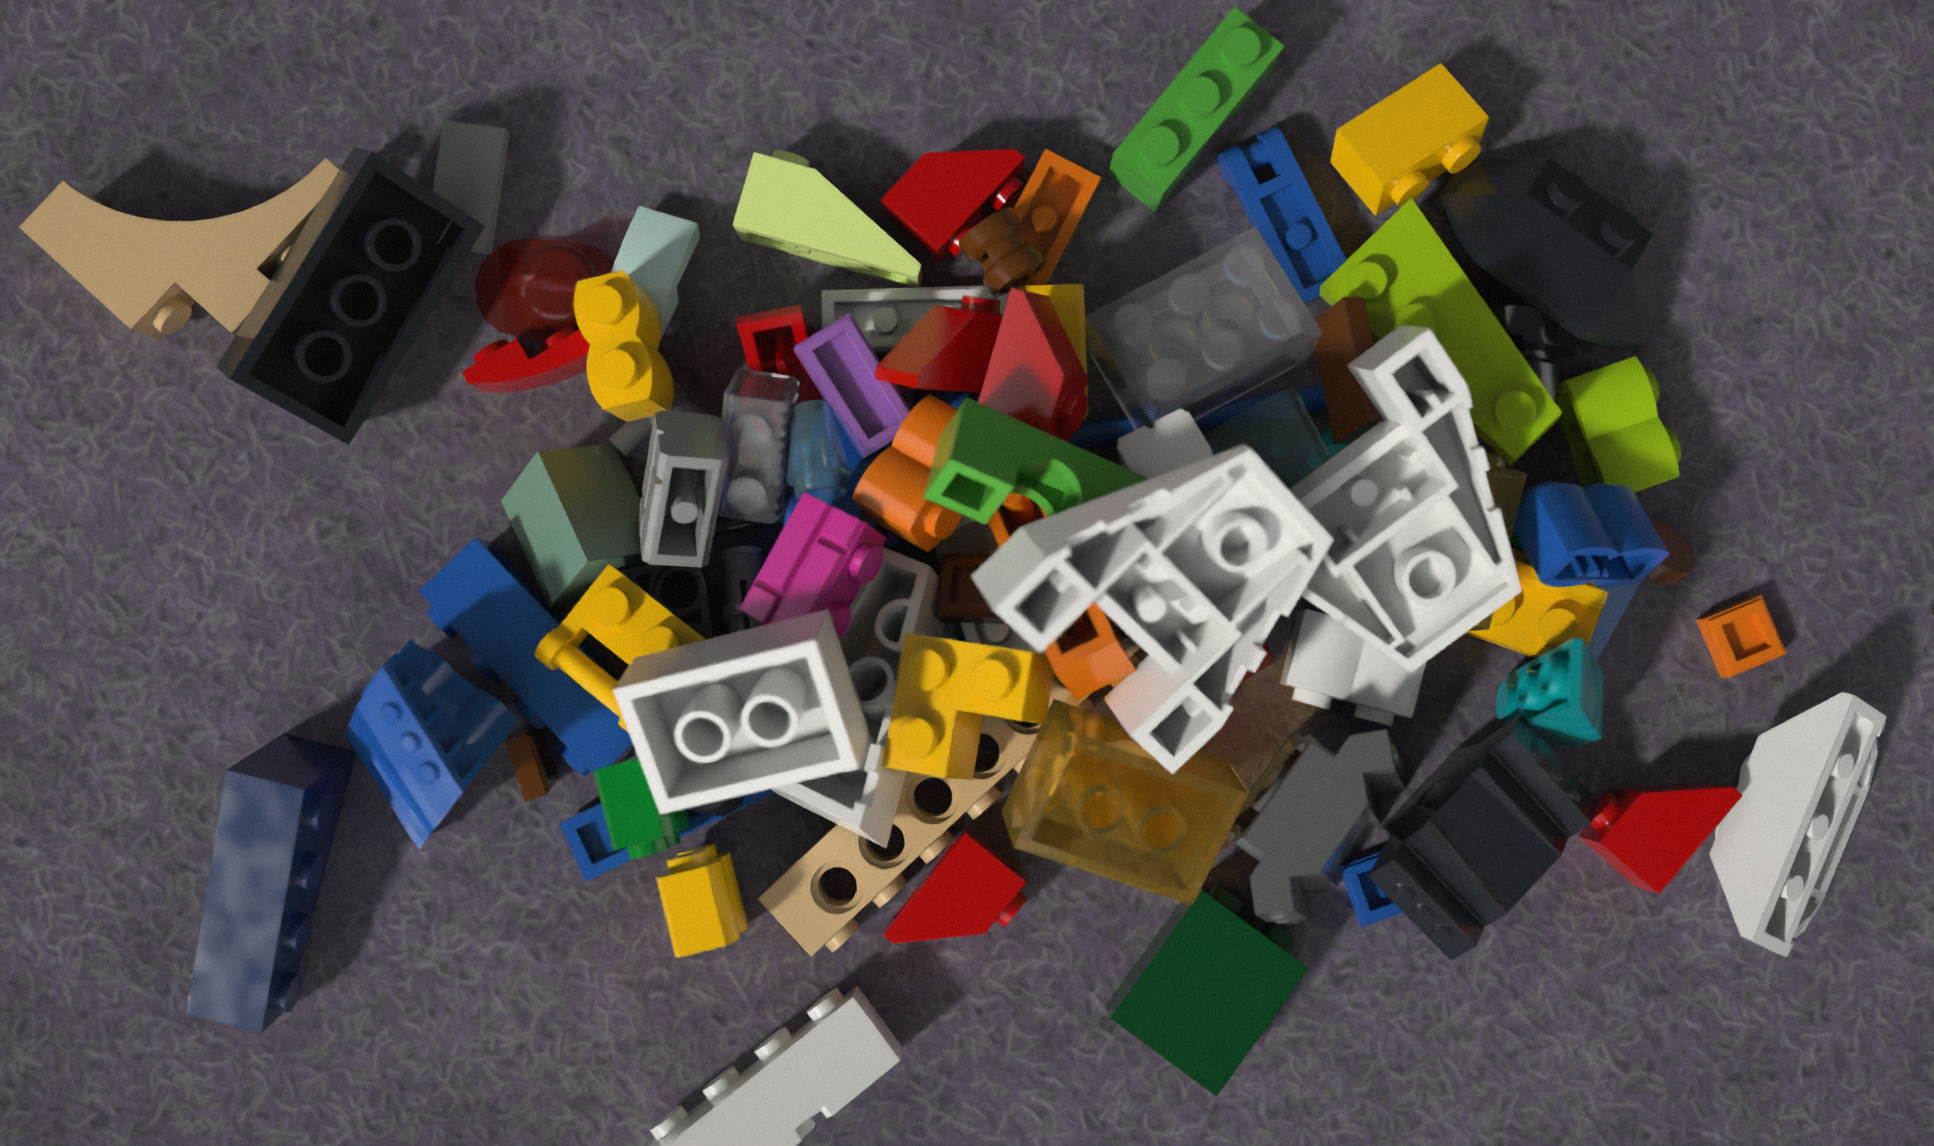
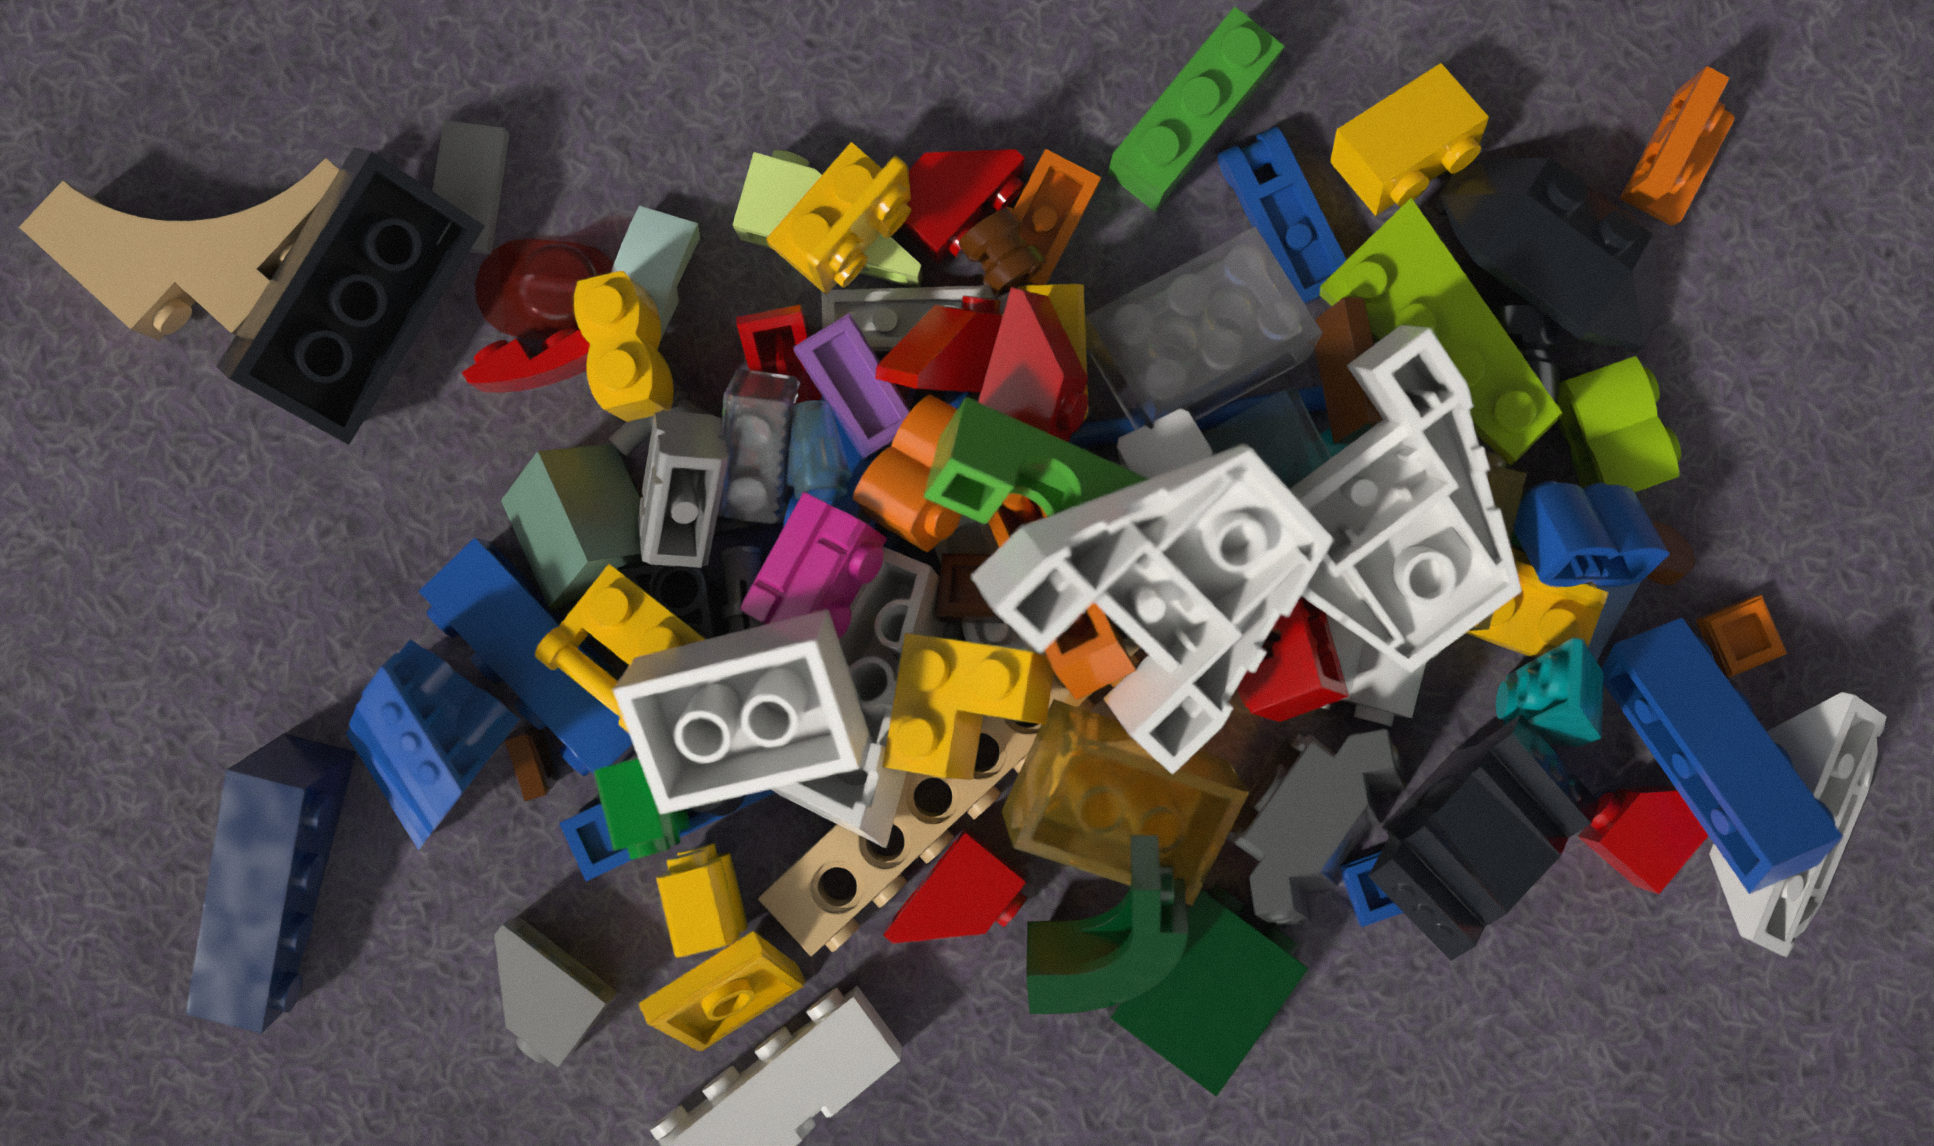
none -> light grey slope [494,916,618,1067]
none -> yellow plate [638,931,807,1052]
none -> yellow bracket [766,142,911,295]
none -> dark green arch [1026,835,1188,1014]
none -> red brick [1237,596,1350,722]
none -> blue brick [1601,618,1844,894]
none -> orange bracket [1619,66,1734,226]

